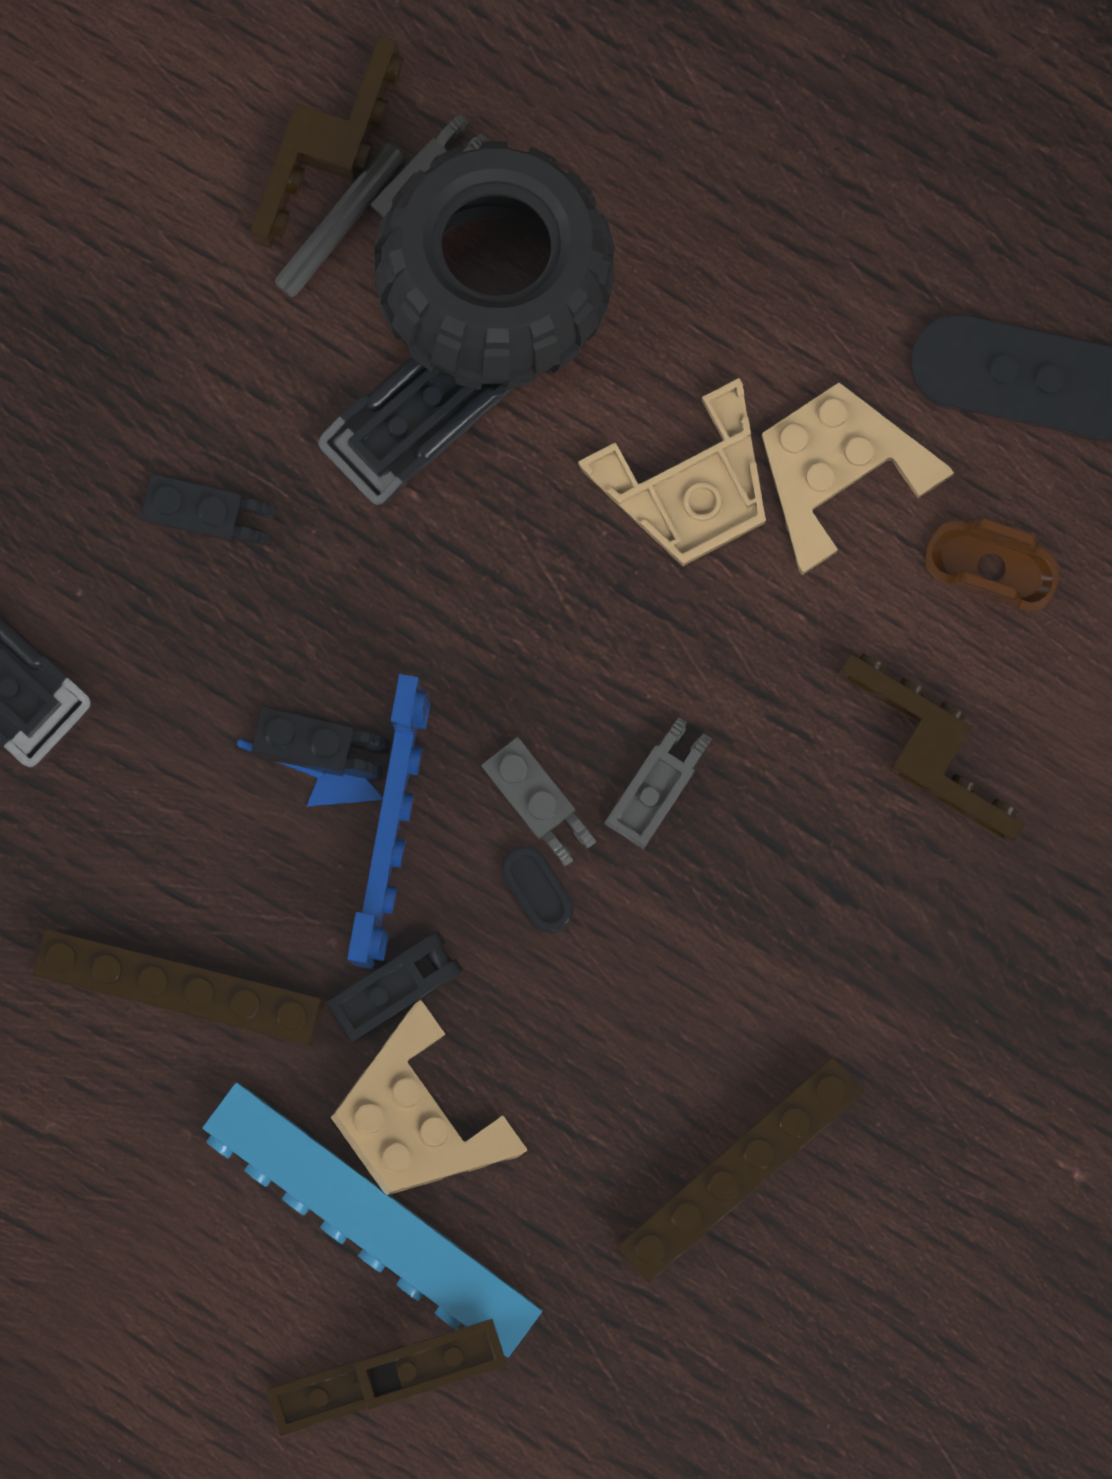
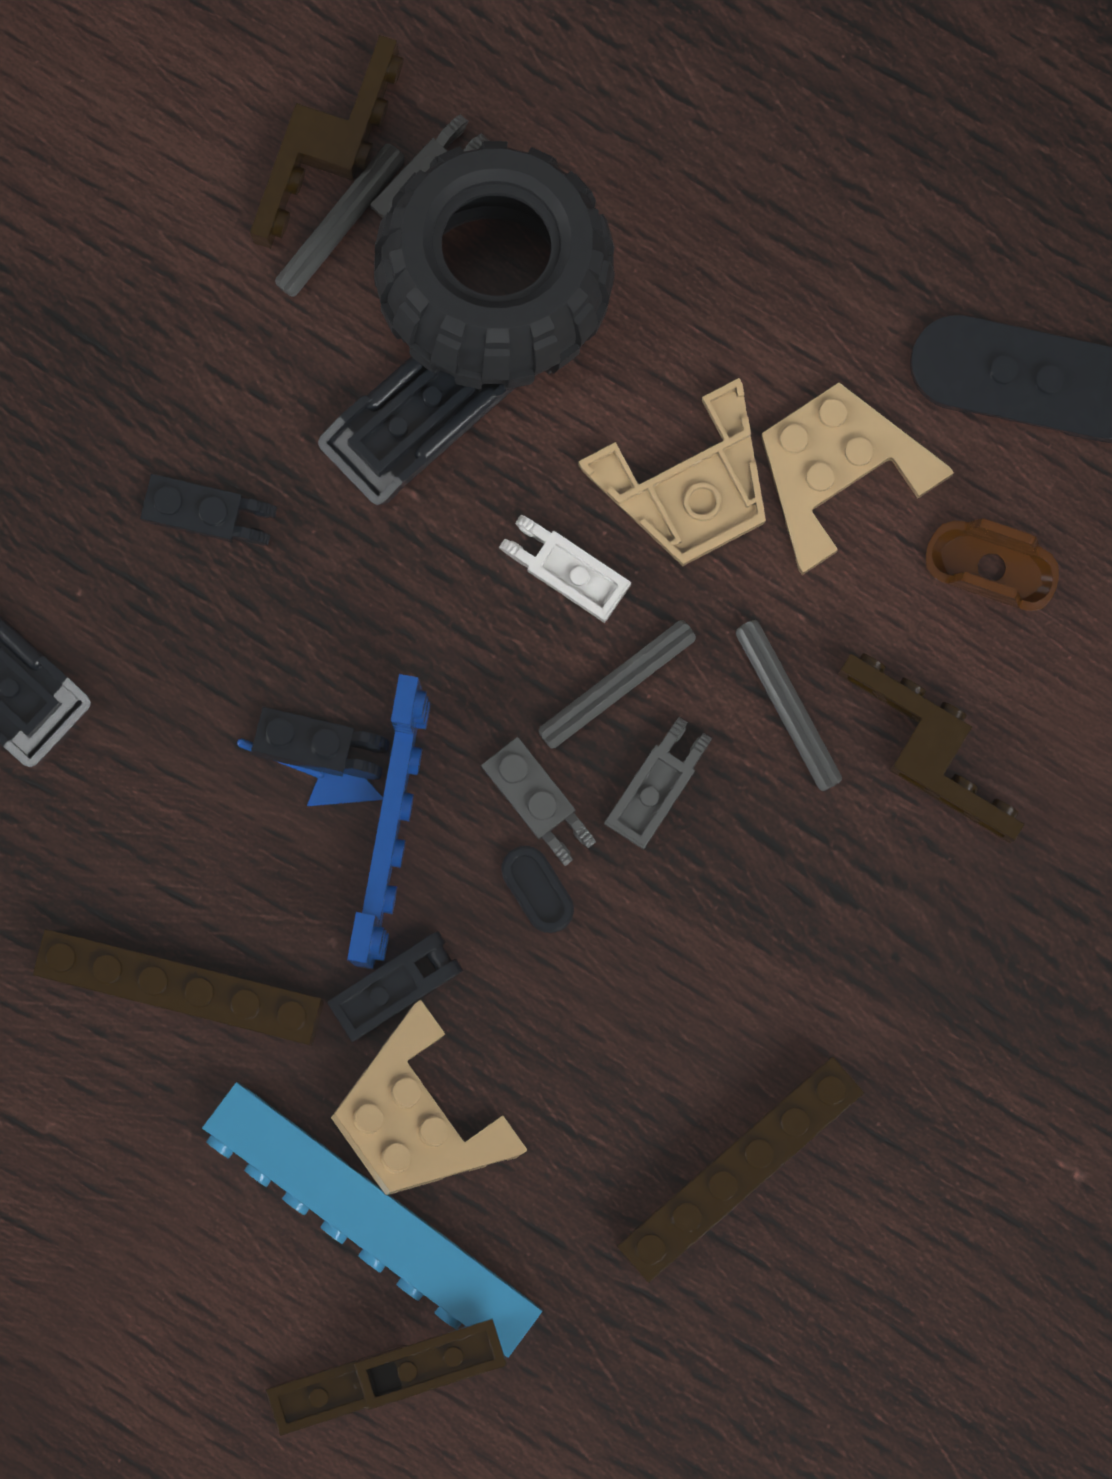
none -> white hinge [499,515,631,623]
none -> dark grey axle [538,620,696,748]
none -> dark grey axle [736,620,842,791]

